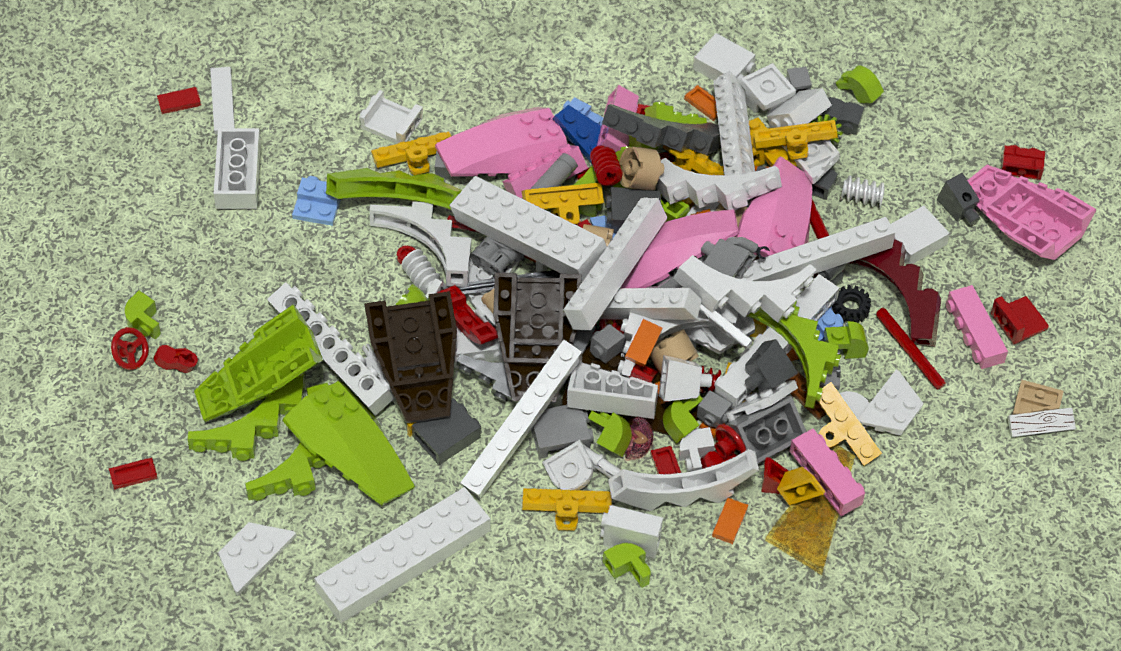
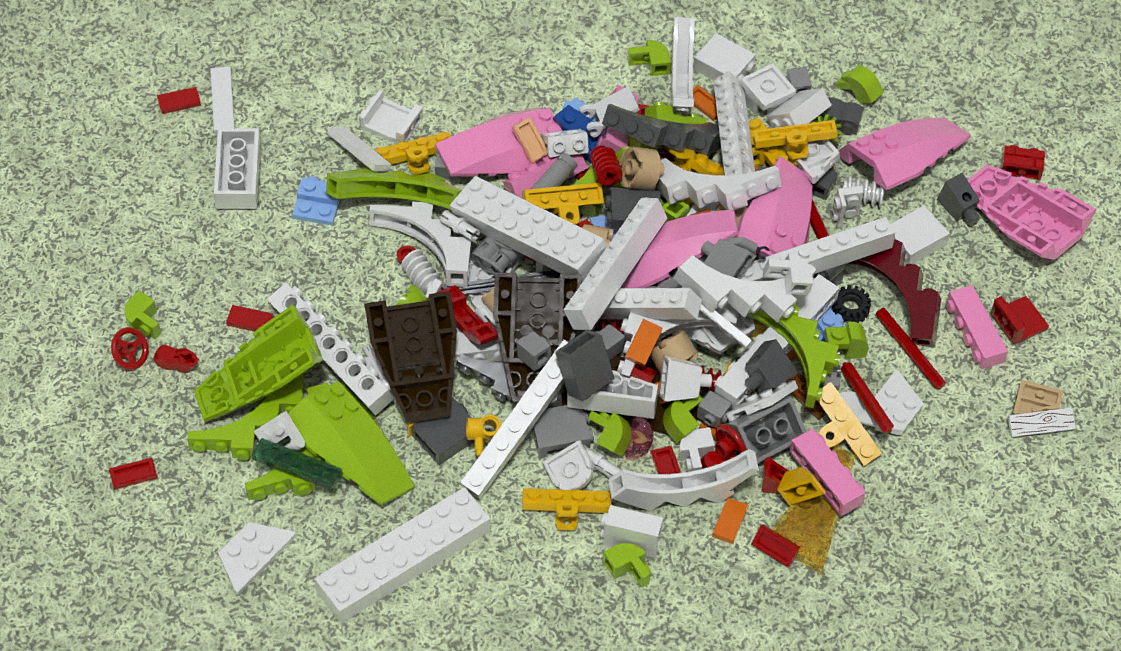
none -> red tile [226,305,274,332]
none -> clear green plate [252,438,342,491]
none -> white plate [253,411,305,465]
none -> white tile [327,127,391,172]
none -> white pin [440,210,480,241]
none -> yellow piece [466,415,501,457]
none -> light nougat tile [511,117,548,163]
none -> light grey brick [517,331,551,371]
none -> white bracket [541,129,588,157]
none -> dark grey brick [555,329,615,401]
none -> white flag [580,86,640,137]
none -> lime brick [627,40,671,76]
none -> white arch [671,17,695,116]
none -> red tile [751,524,801,567]
none -> white brick [763,253,813,295]
none -> white bracket [831,186,864,228]
none -> bright pink wedge [838,118,971,190]
none -> red axle [841,362,894,433]

